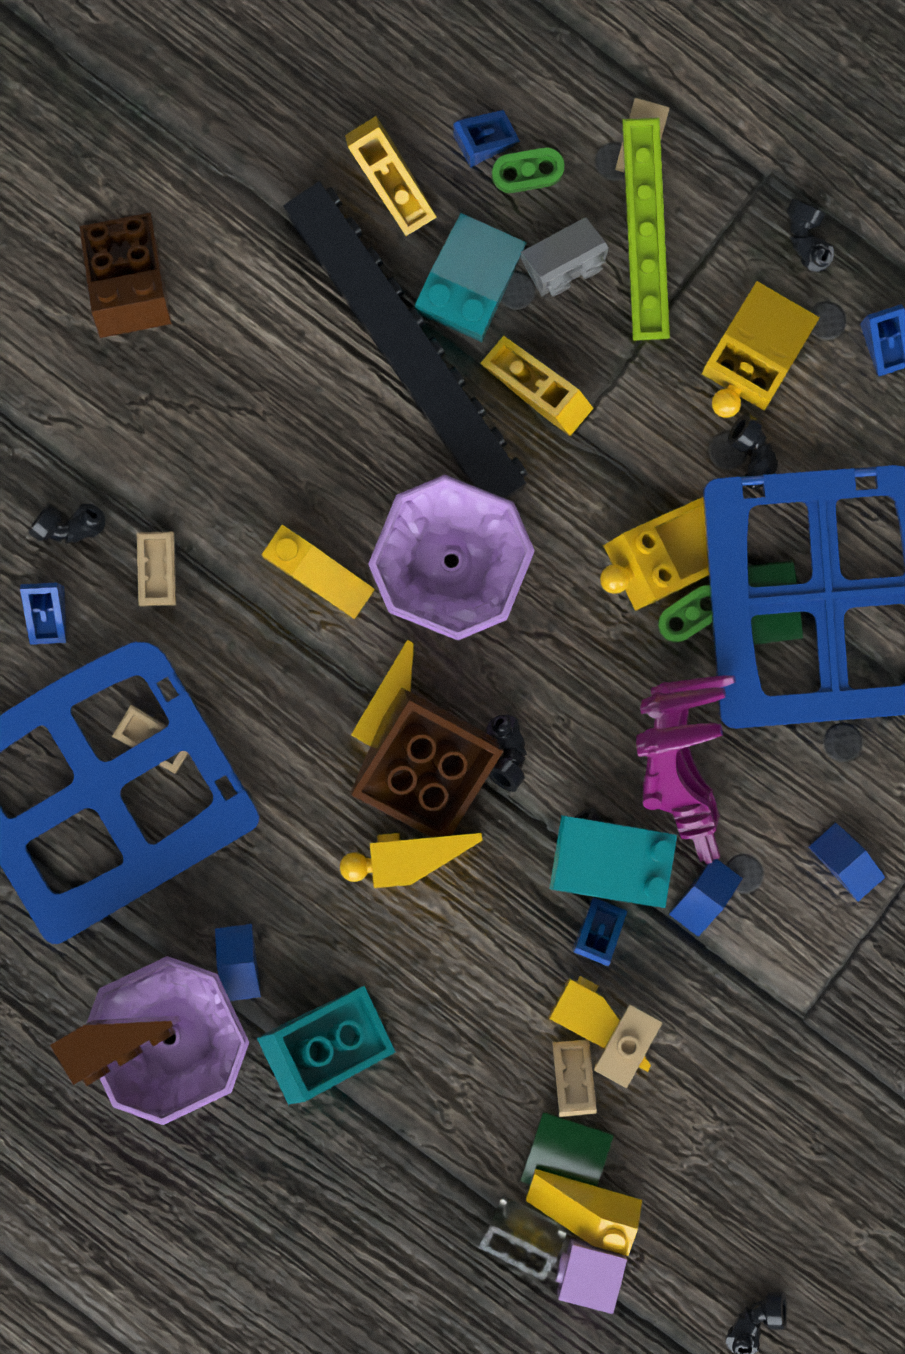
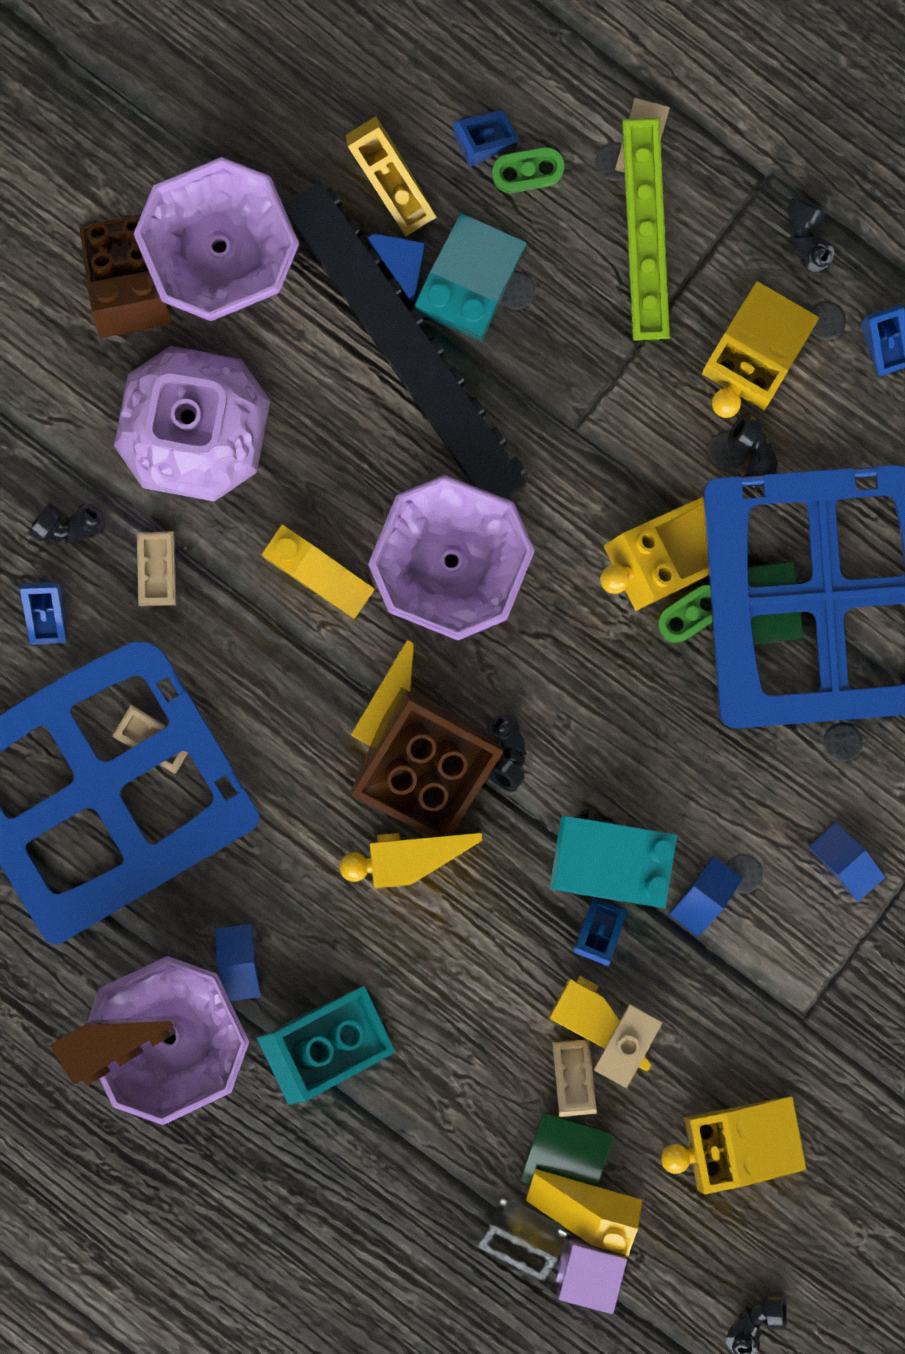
yellow slope [481,336,594,436] -> none
light grey slope [521,217,609,297] -> none
magenta piece [636,675,736,864] -> none
none -> lavender rock [114,345,271,501]
none -> lavender rock [133,157,299,321]
none -> blue slope [368,234,425,304]
none -> yellow slope [661,1096,806,1194]

